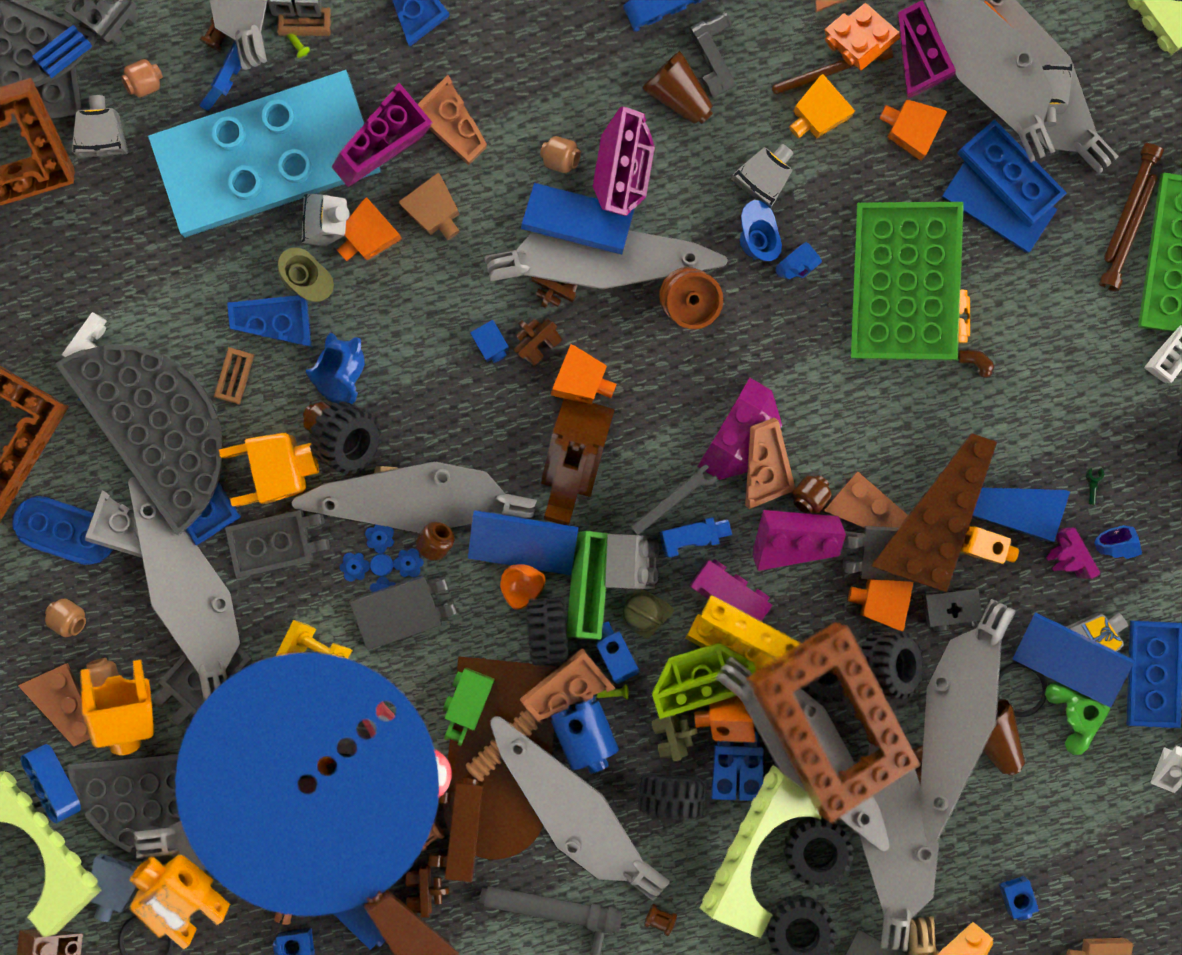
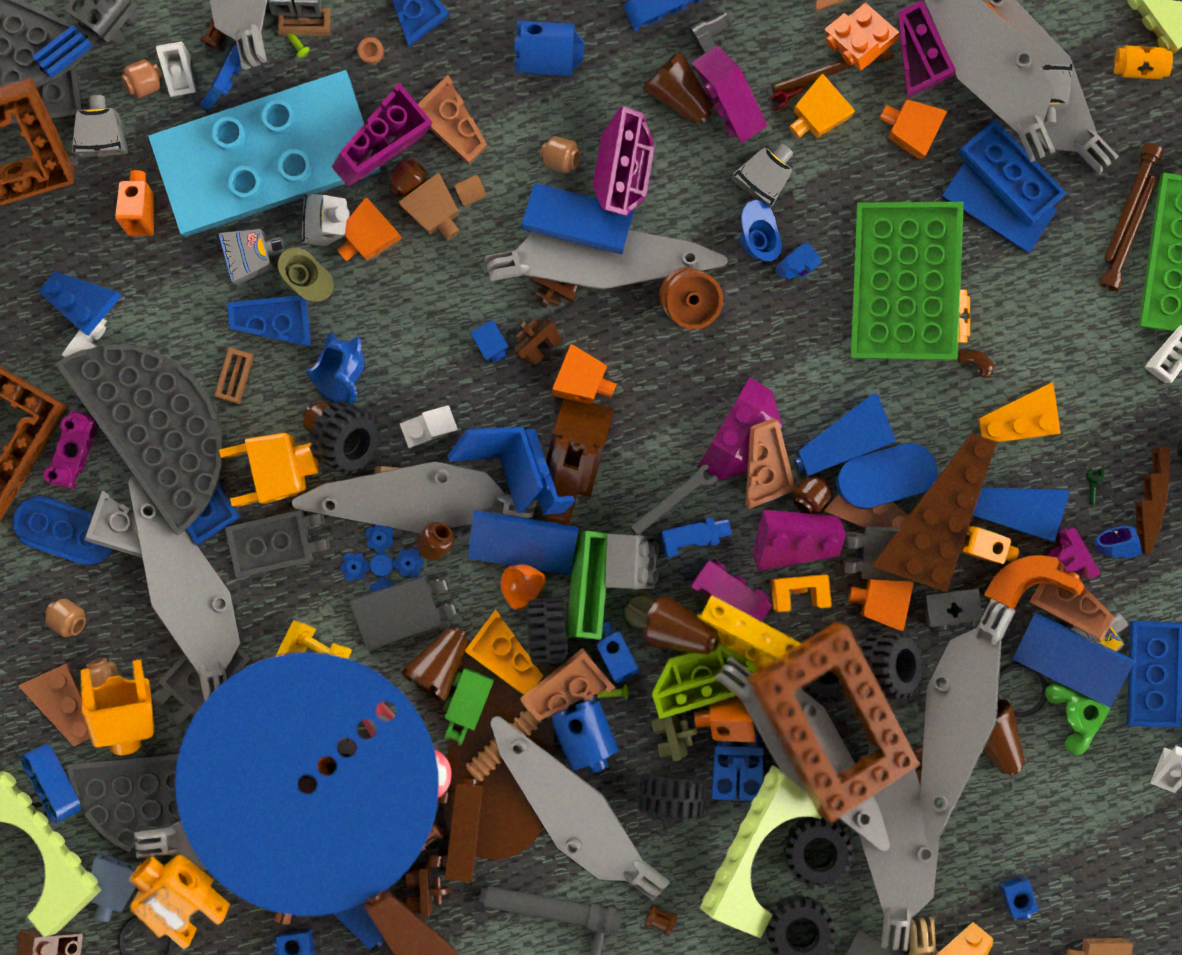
none -> blue wing [38,271,122,336]
none -> magenta piece [44,410,98,490]
none -> orange torso [115,170,154,236]
none -> white slope [156,42,196,97]
none -> light grey torso [219,229,285,285]
none -> nougat tile [357,37,384,65]
none -> reddish brown head [388,158,427,197]
none -> white slope [400,405,458,448]
none -> reddish brown cone [401,626,469,702]
none -> blue piece [448,427,575,515]
none -> medium nougat slope [454,175,486,207]
none -> light orange wing [465,609,544,695]
none -> blue cylinder [515,20,584,77]
none -> reddish brown cone [643,596,720,655]
none -> magenta wedge [692,45,768,143]
none -> dark red hand [768,86,804,111]
none -> light orange panel [770,574,831,612]
none -> blue slope [794,393,896,476]
none -> blue tile [836,443,937,509]
none -> light orange wing [978,382,1061,442]
none -> orange arch [984,555,1085,609]
none -> nougat wing [1029,557,1115,641]
none -> light orange piece [1114,45,1173,79]
none -> reddish brown slope [1135,446,1170,553]

